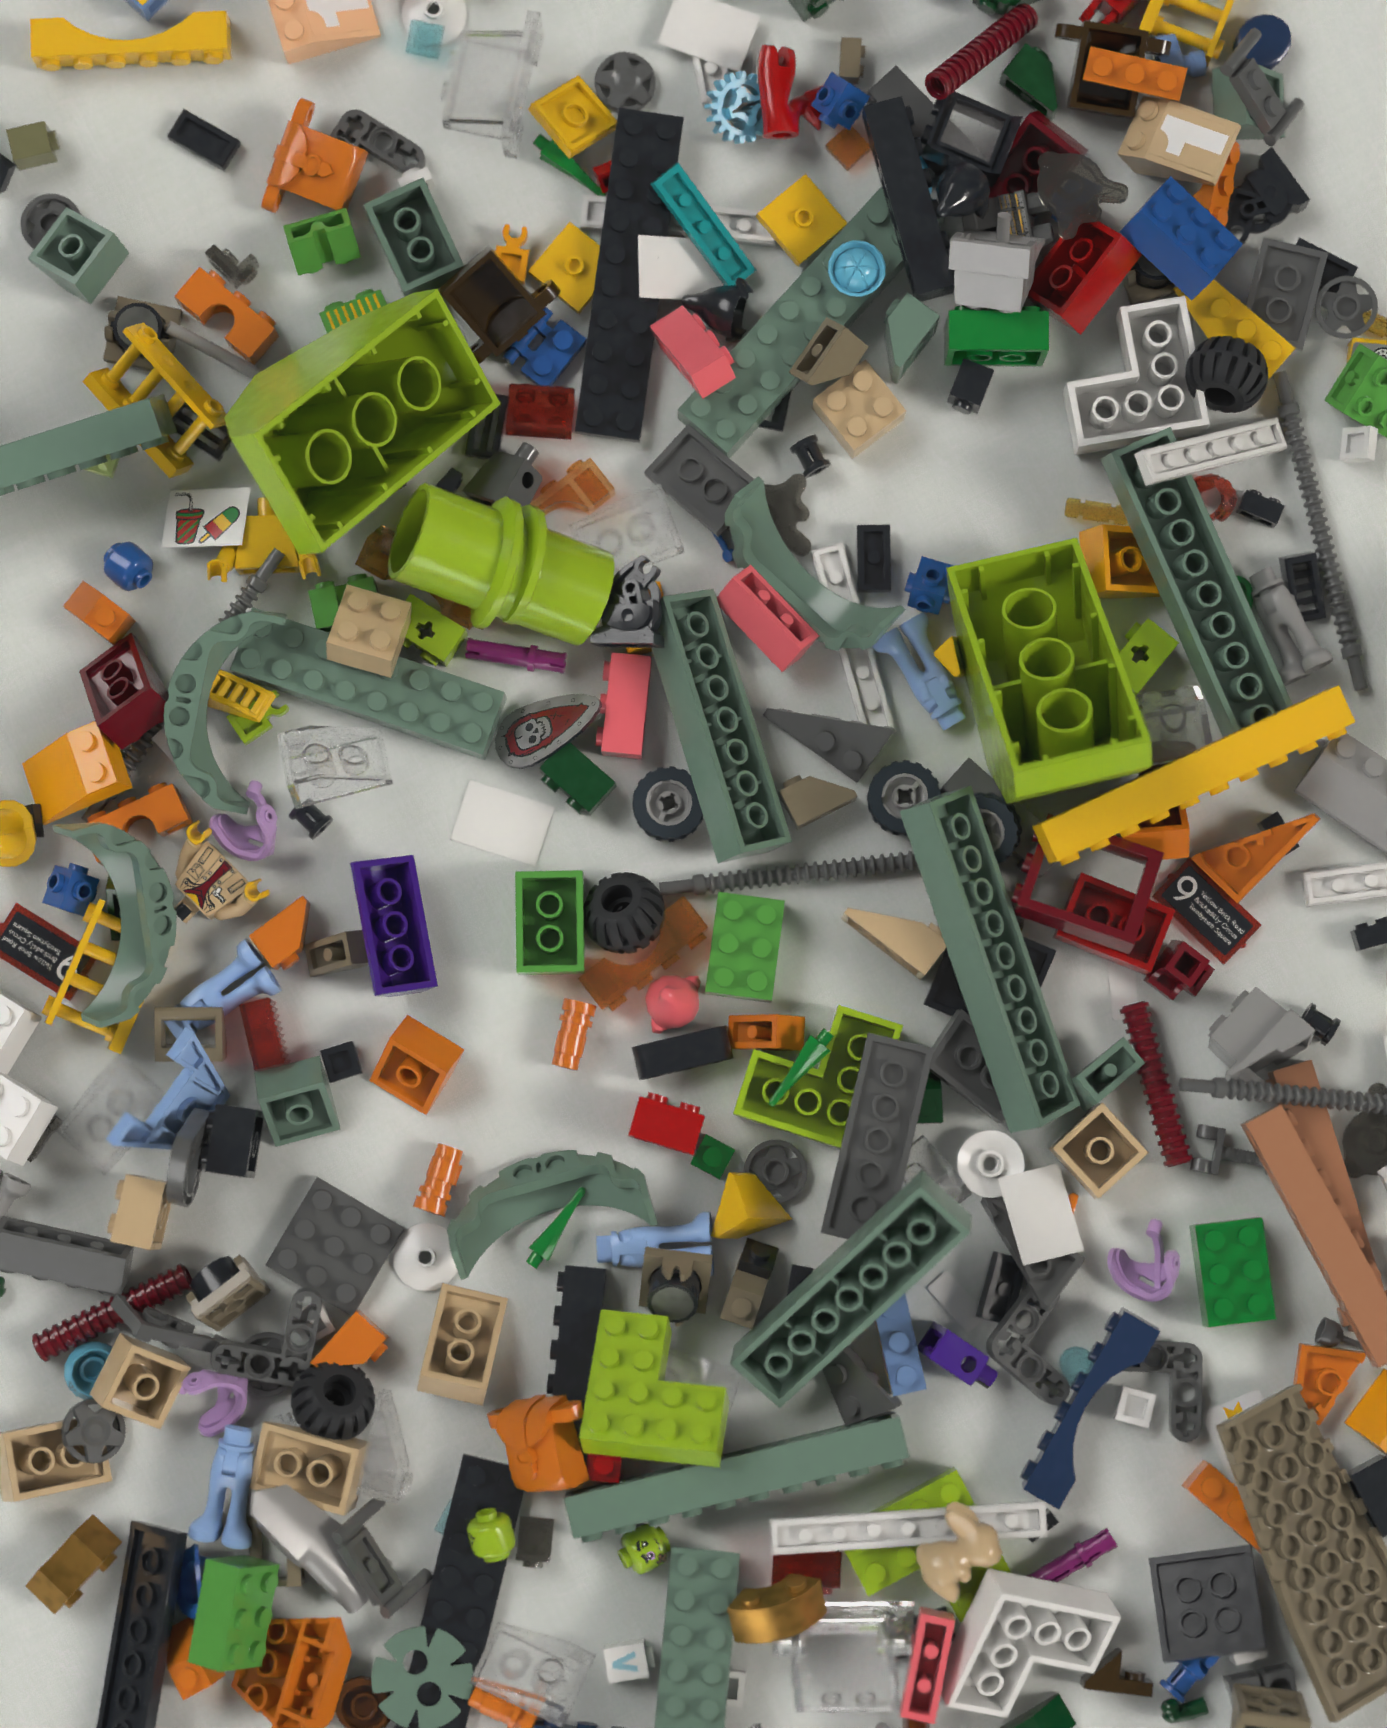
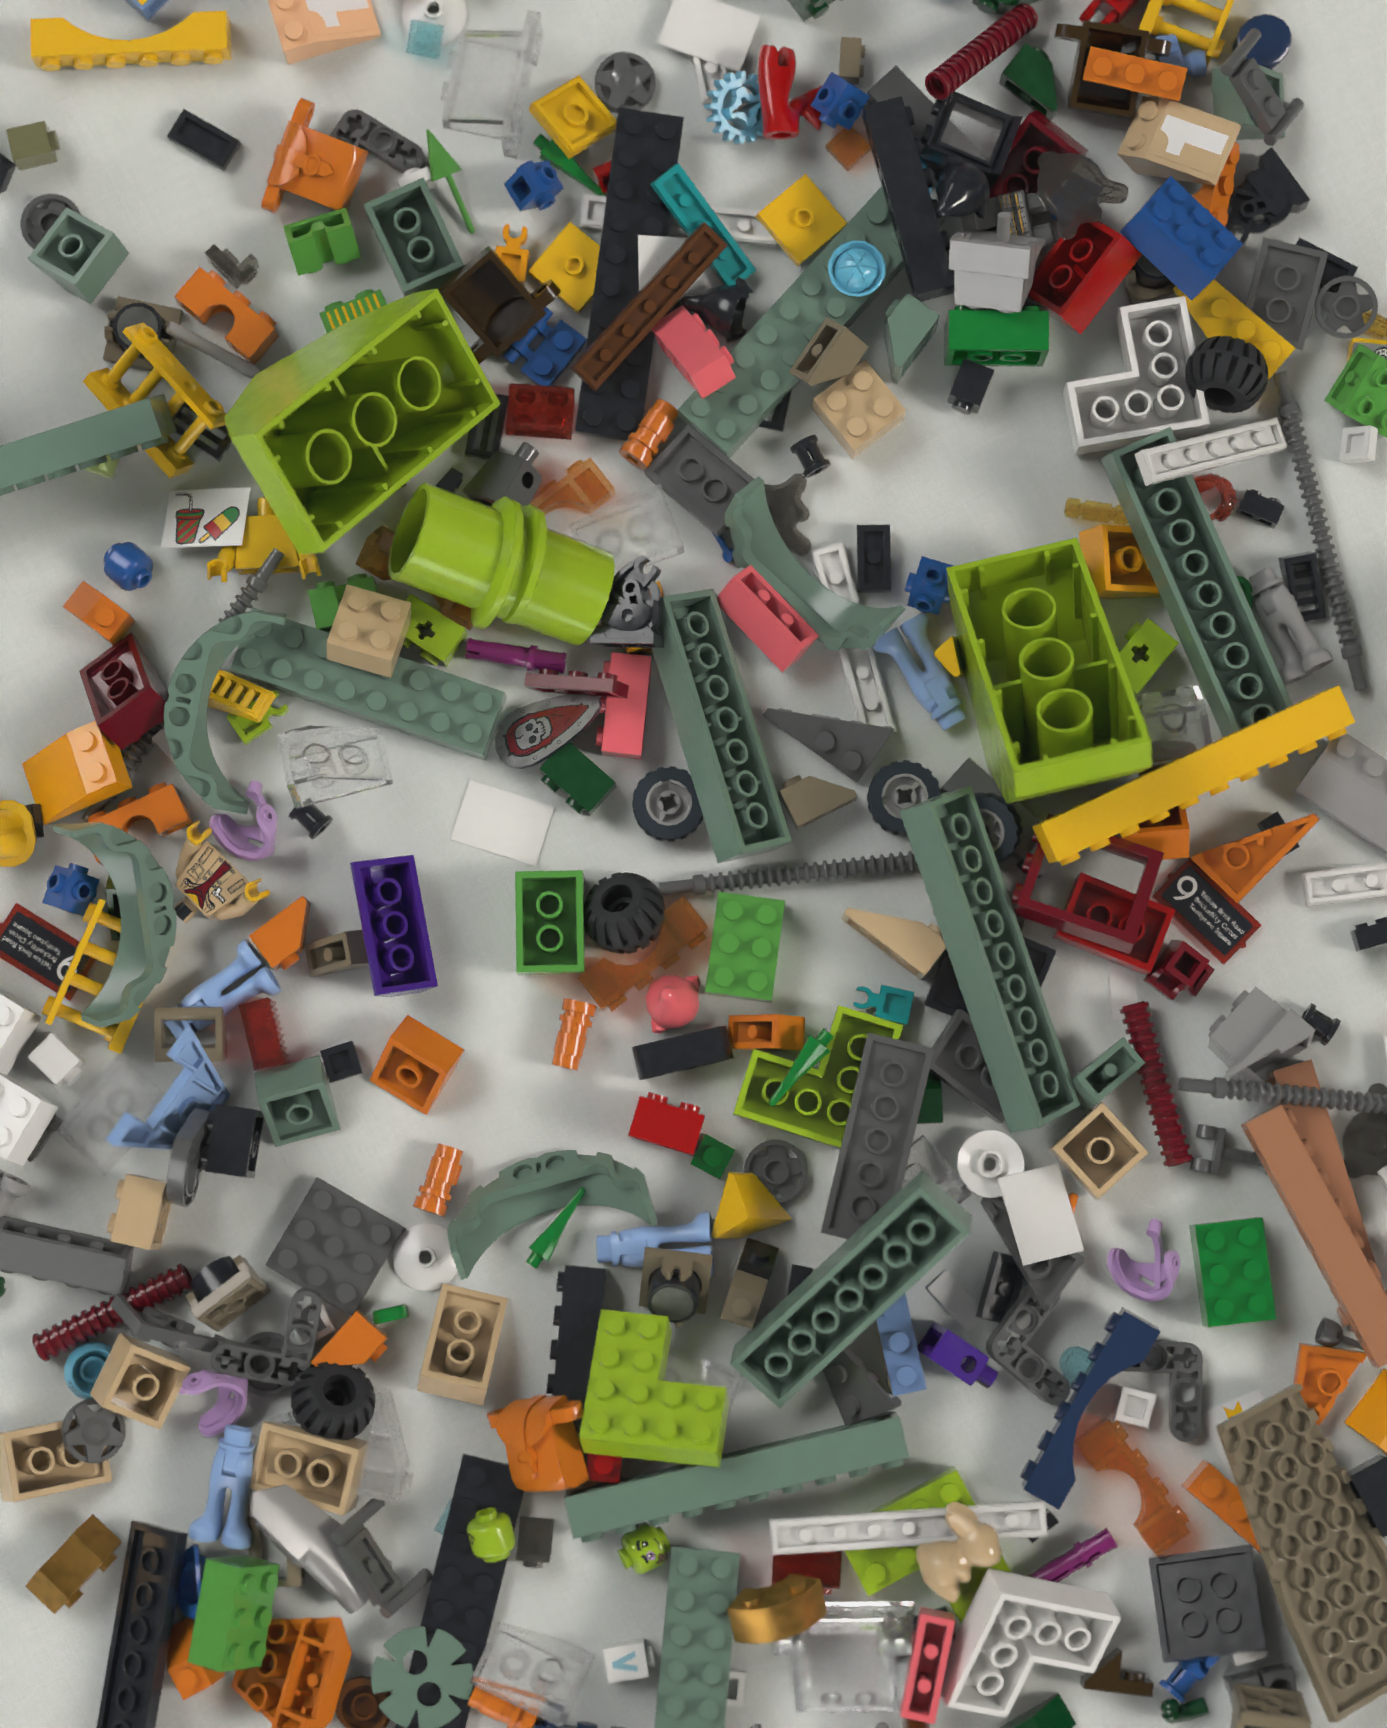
none -> white brick [28,1033,86,1086]
none -> green tile [372,1304,409,1325]
none -> bright green piece [426,129,475,234]
none -> blue brick [504,160,564,211]
none -> plate [524,669,629,699]
none -> reddish brown tile [570,222,728,391]
none -> orange axle [619,399,678,470]
none -> teal plate [853,985,915,1025]
none -> clear orange arch [1074,1417,1190,1557]

